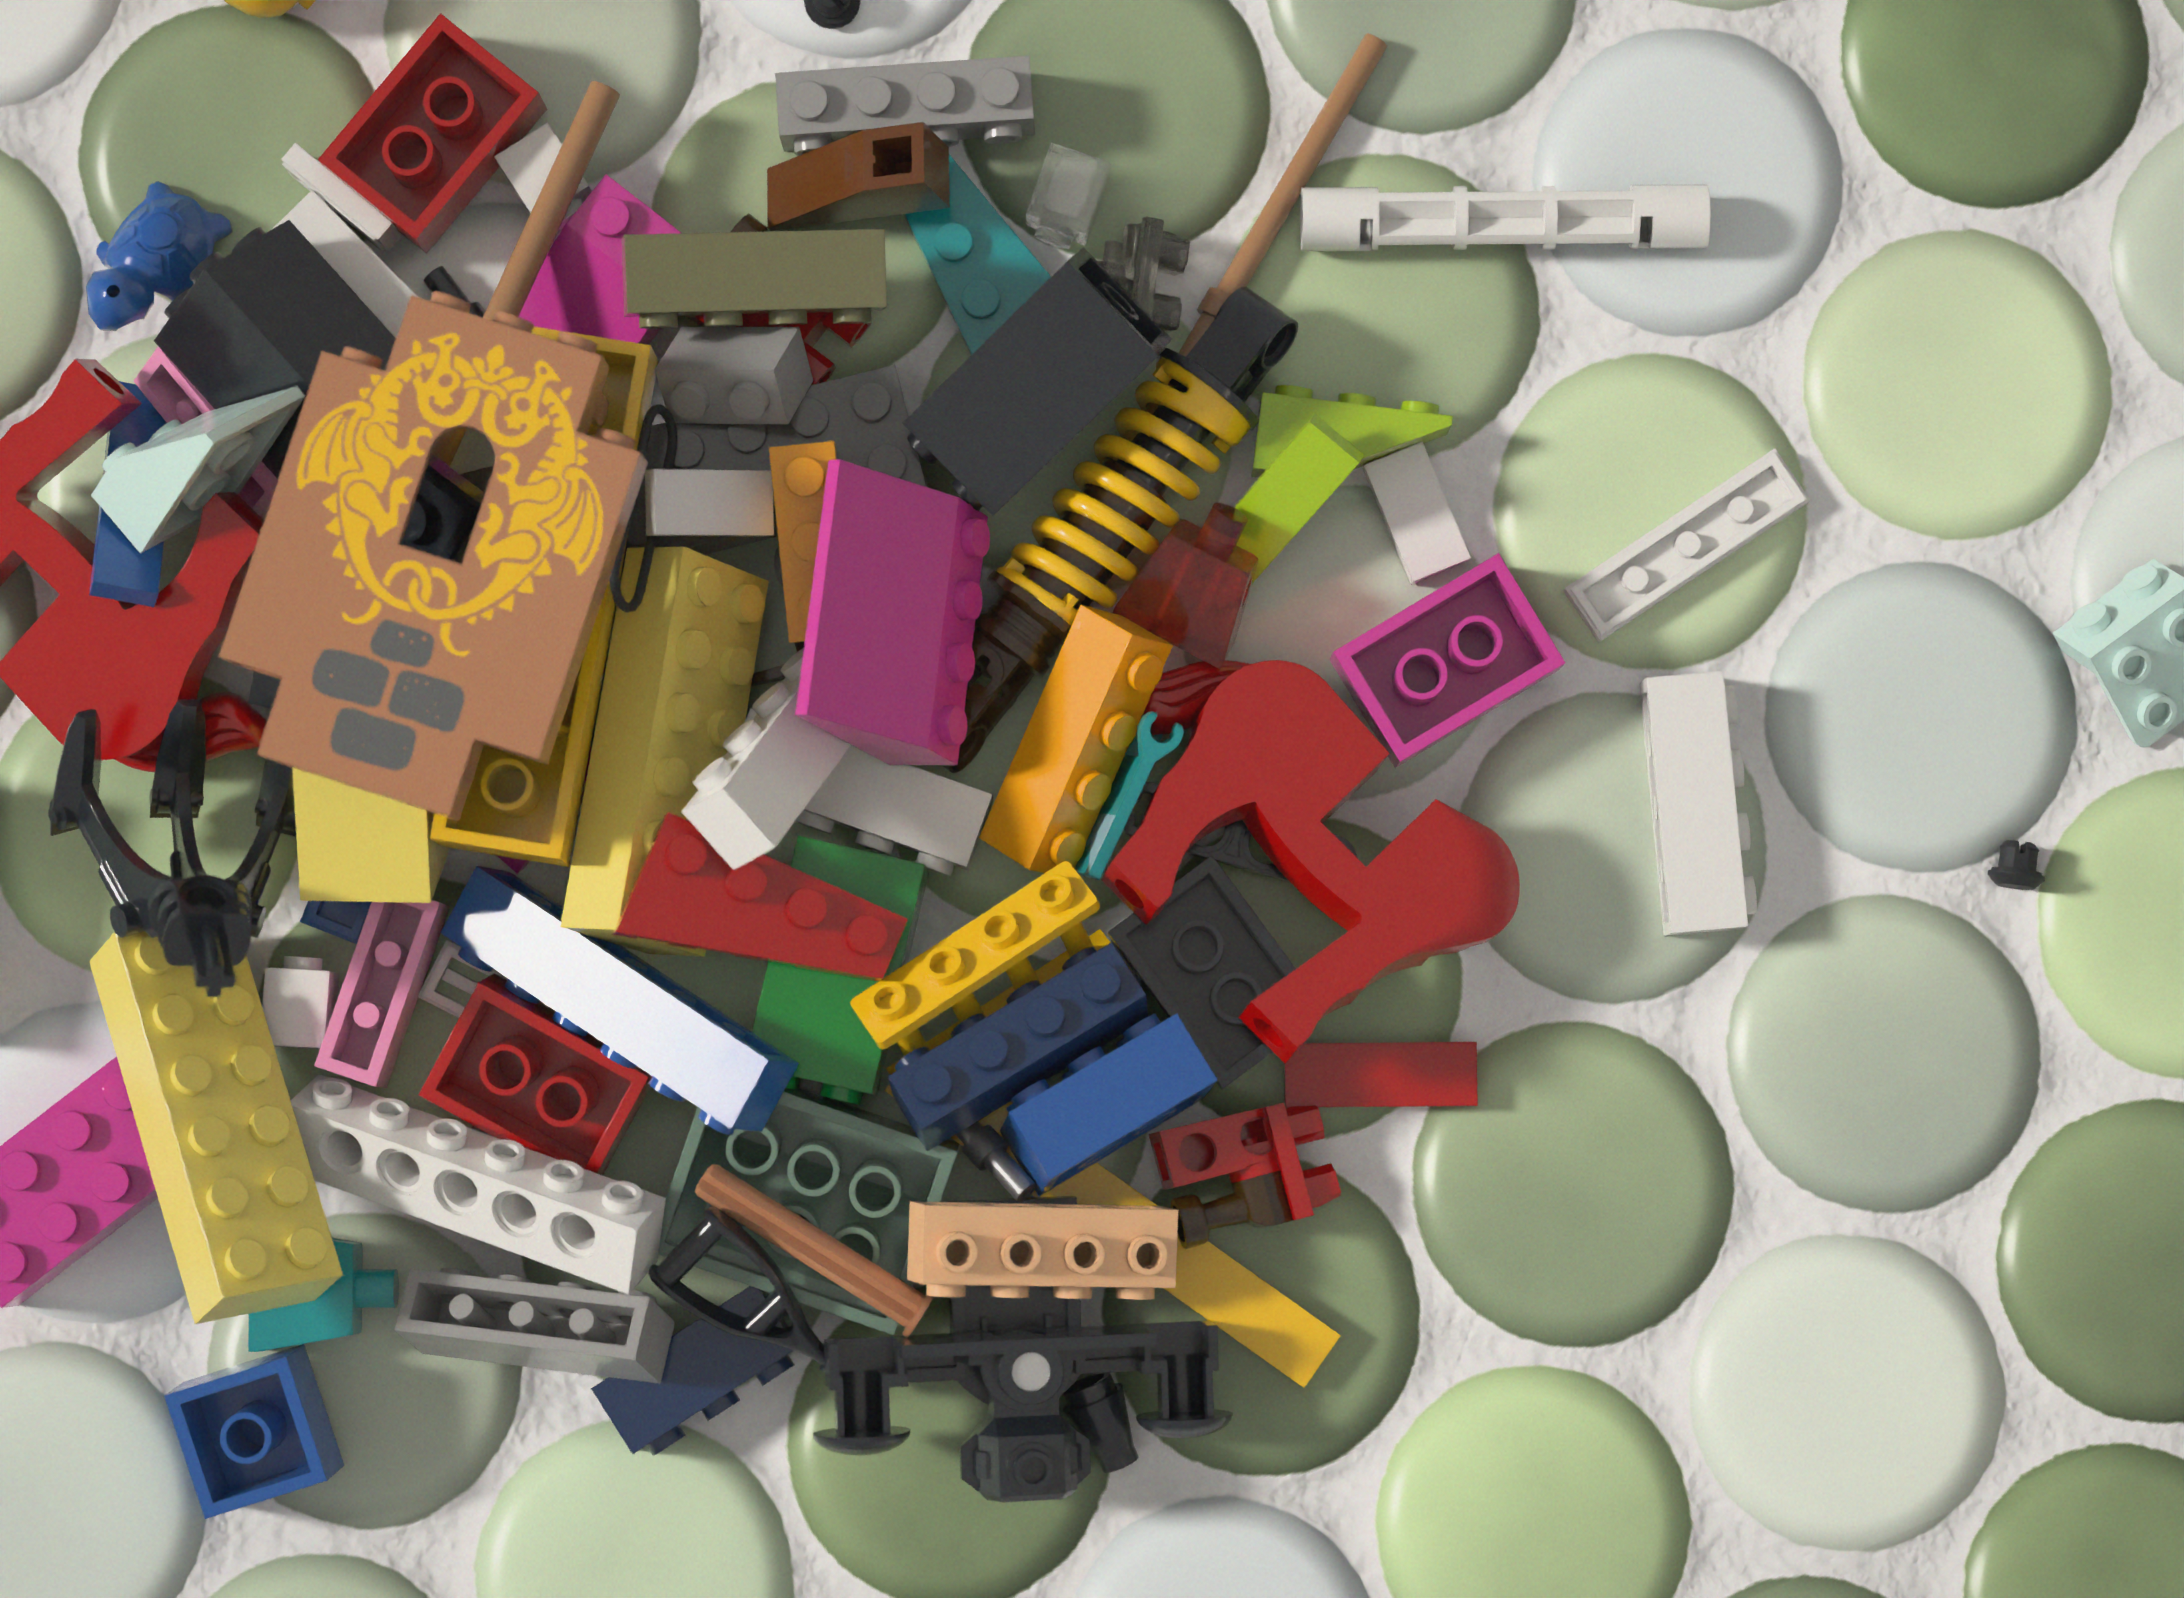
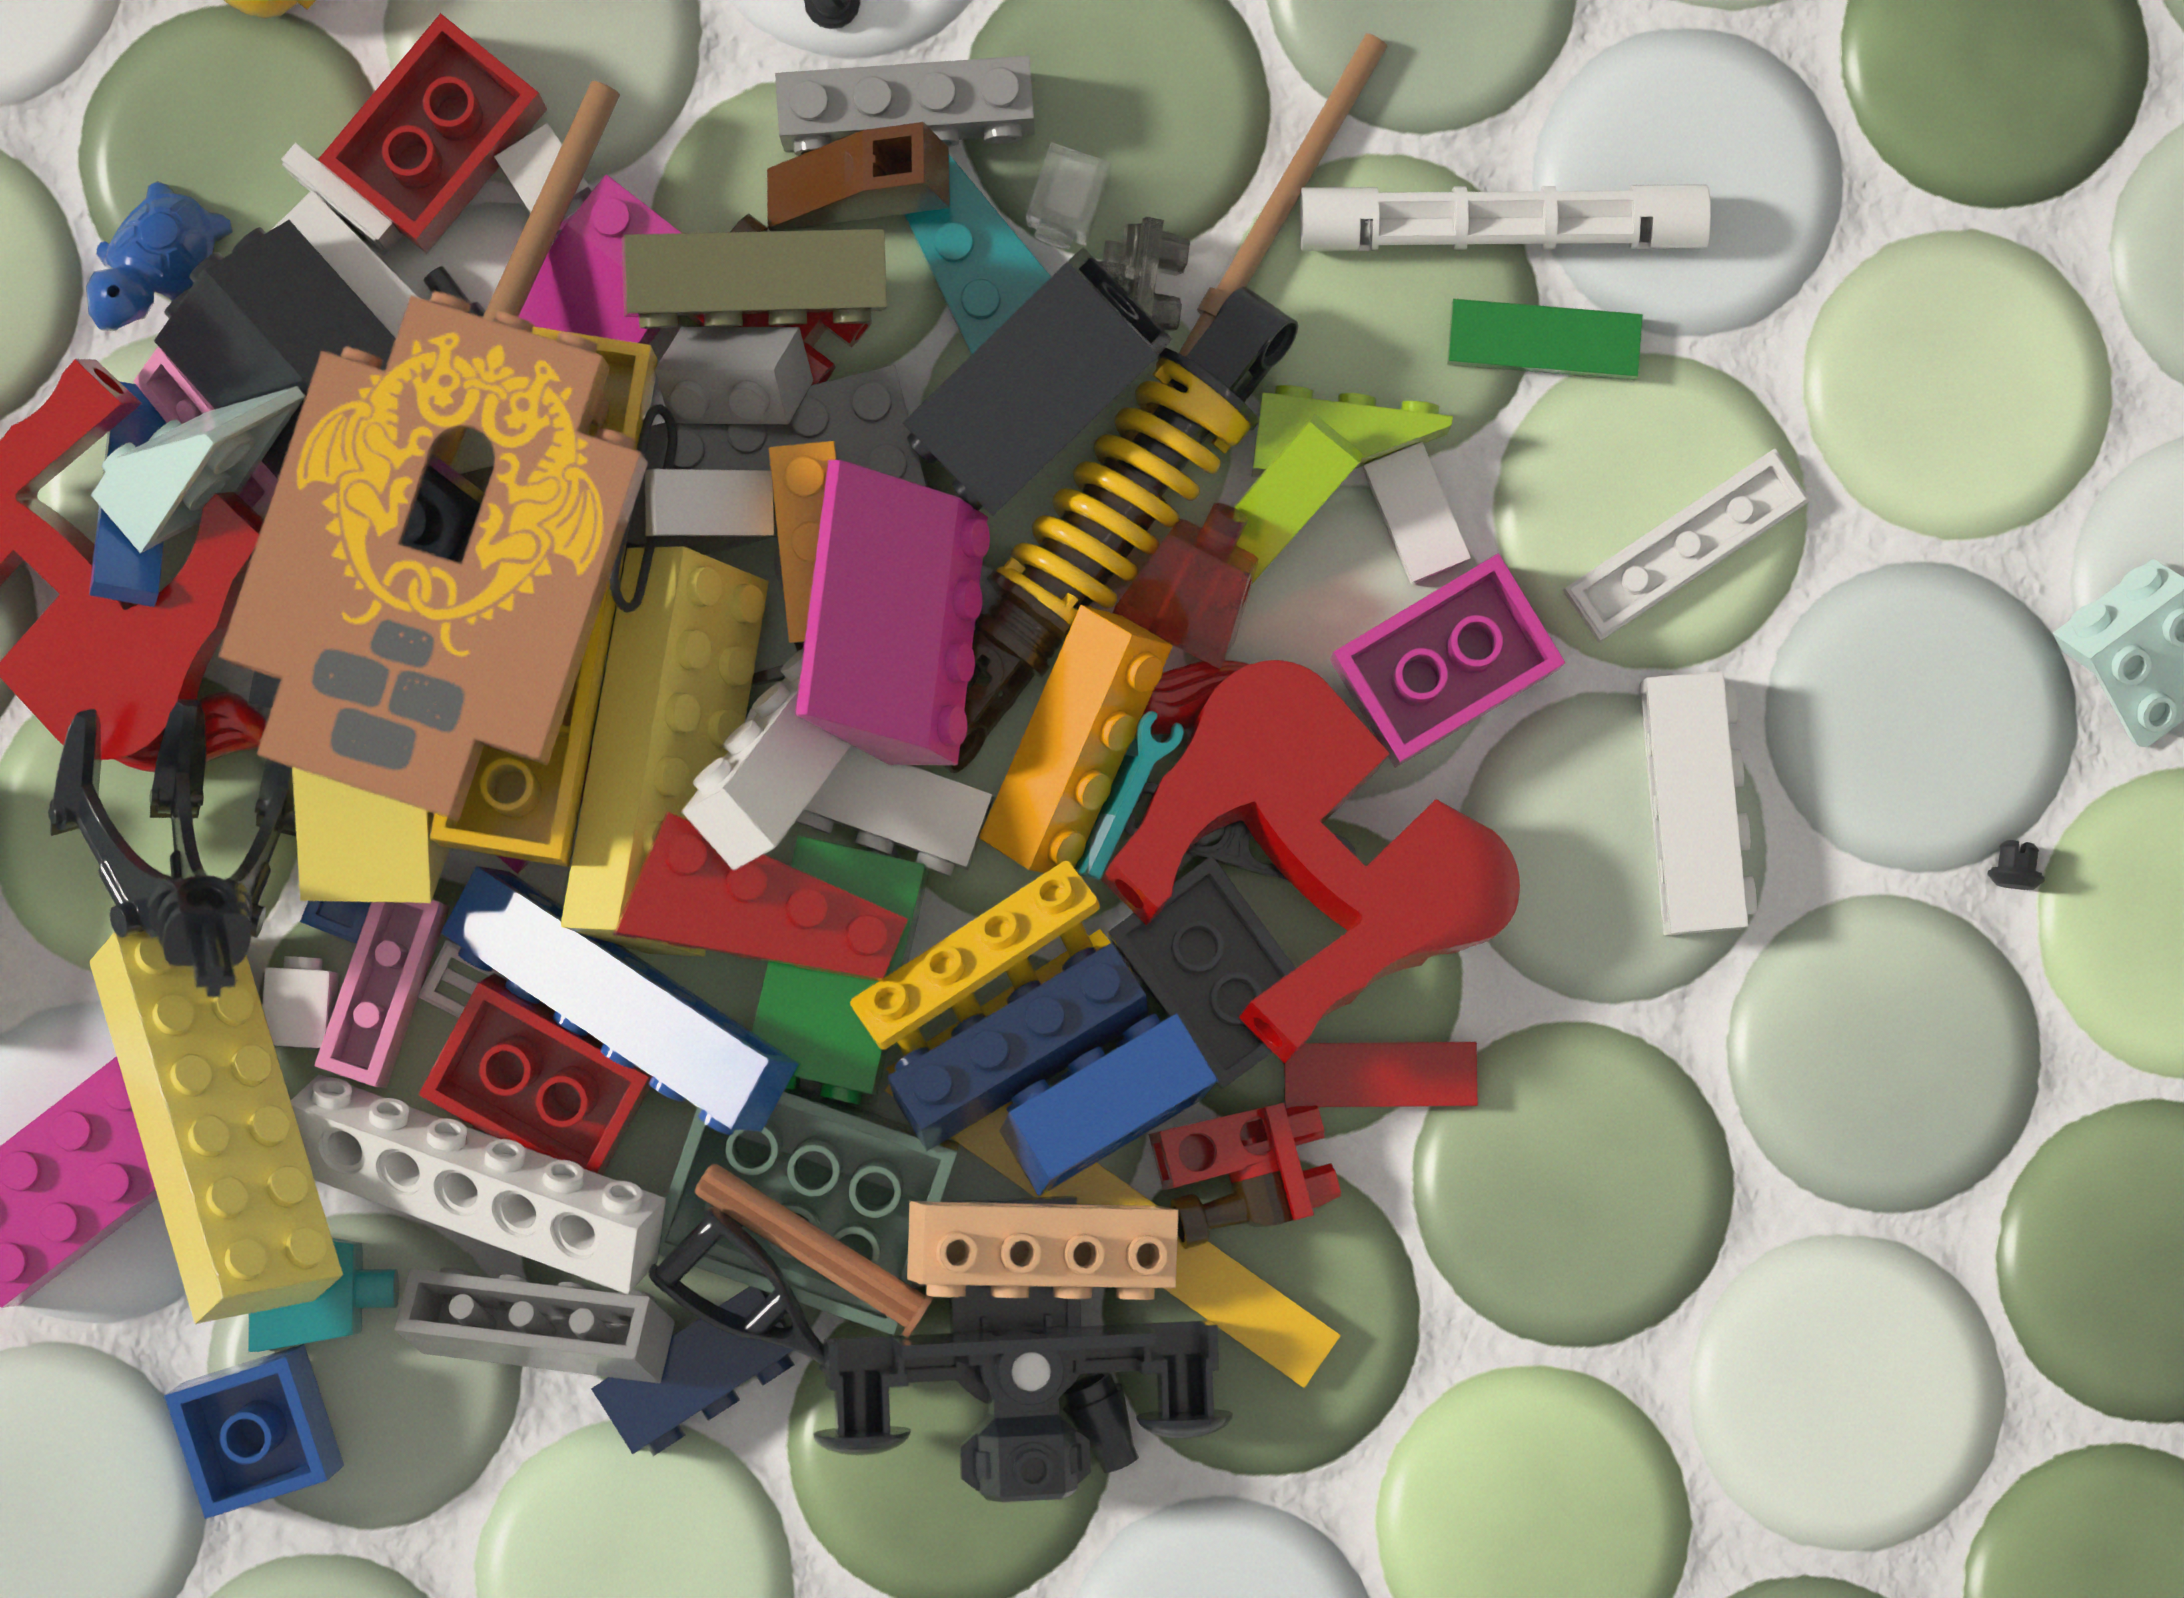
flat silver bar [956,1121,1037,1202] -> none
none -> green tile [1447,299,1643,380]

